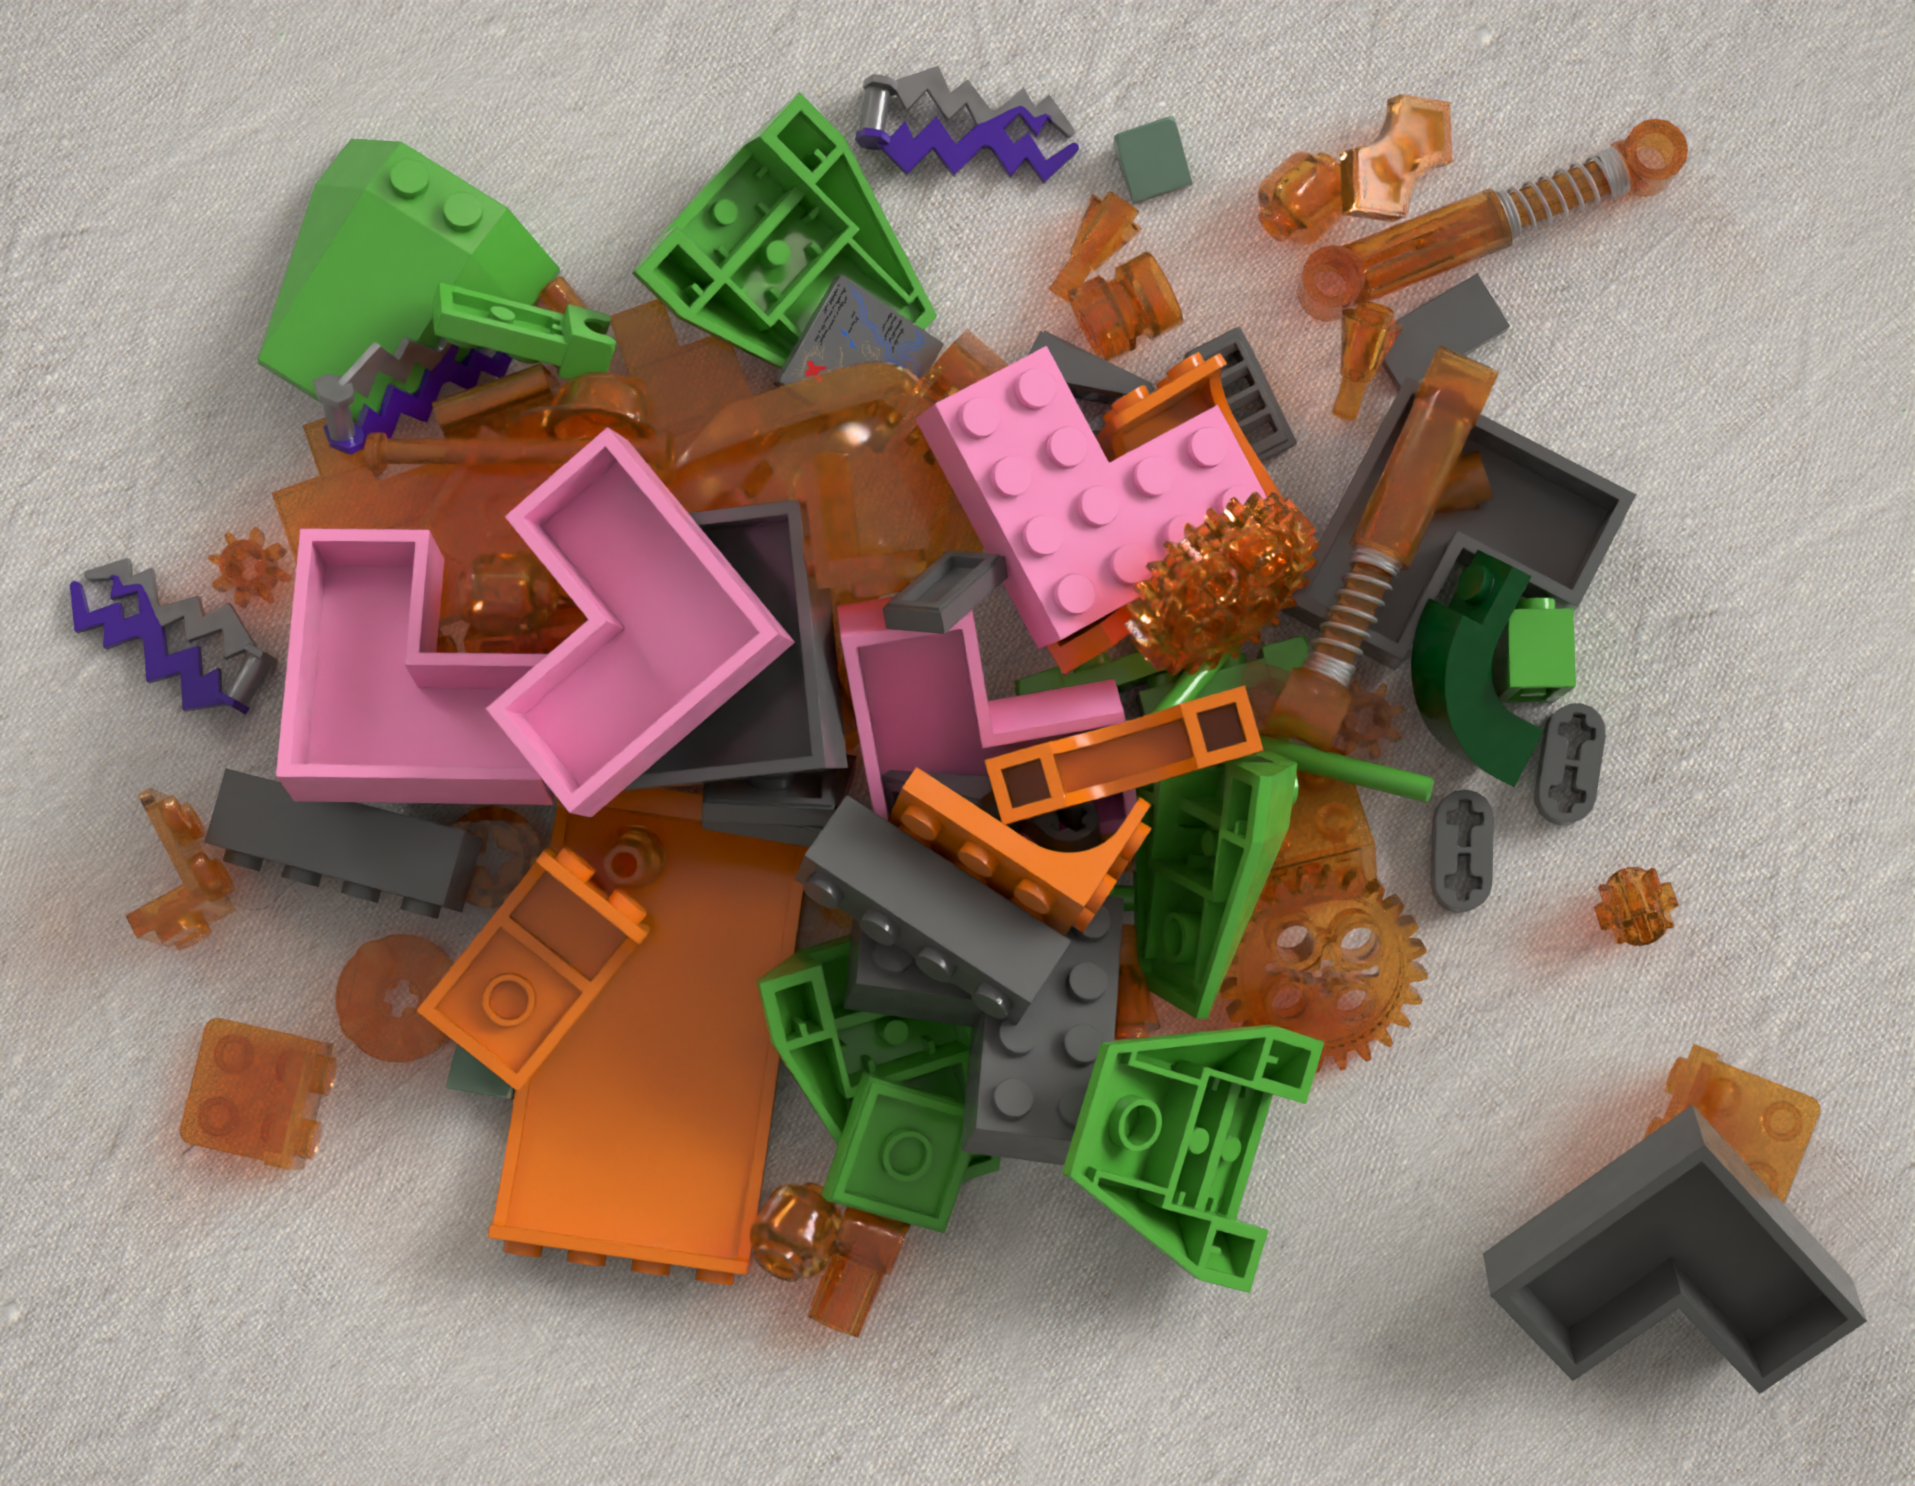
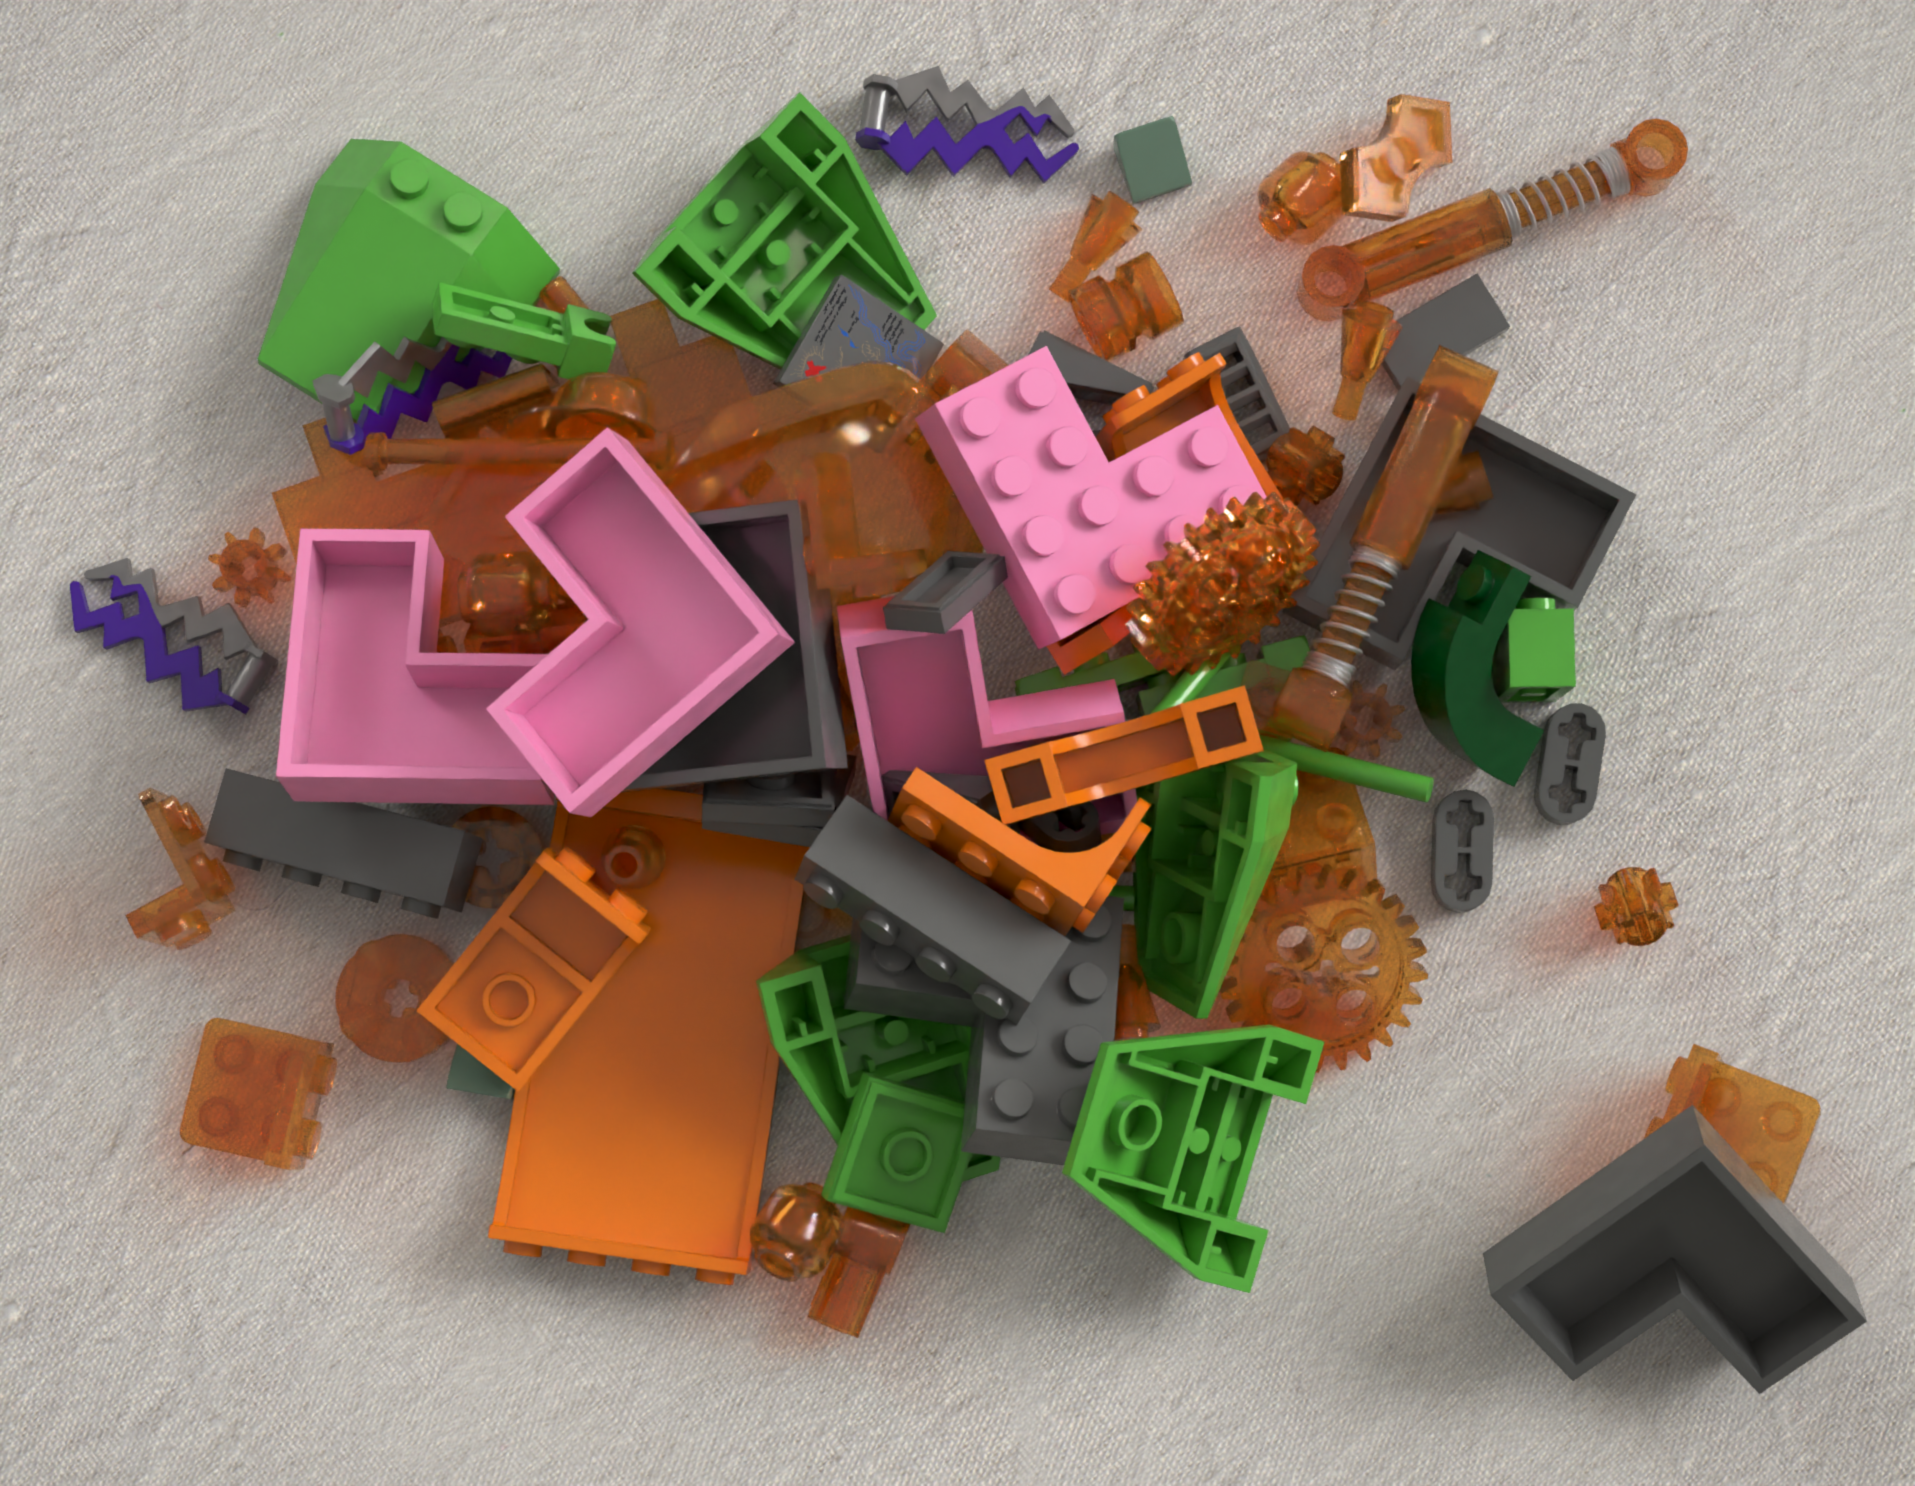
none -> clear orange gear [1266,425,1345,507]

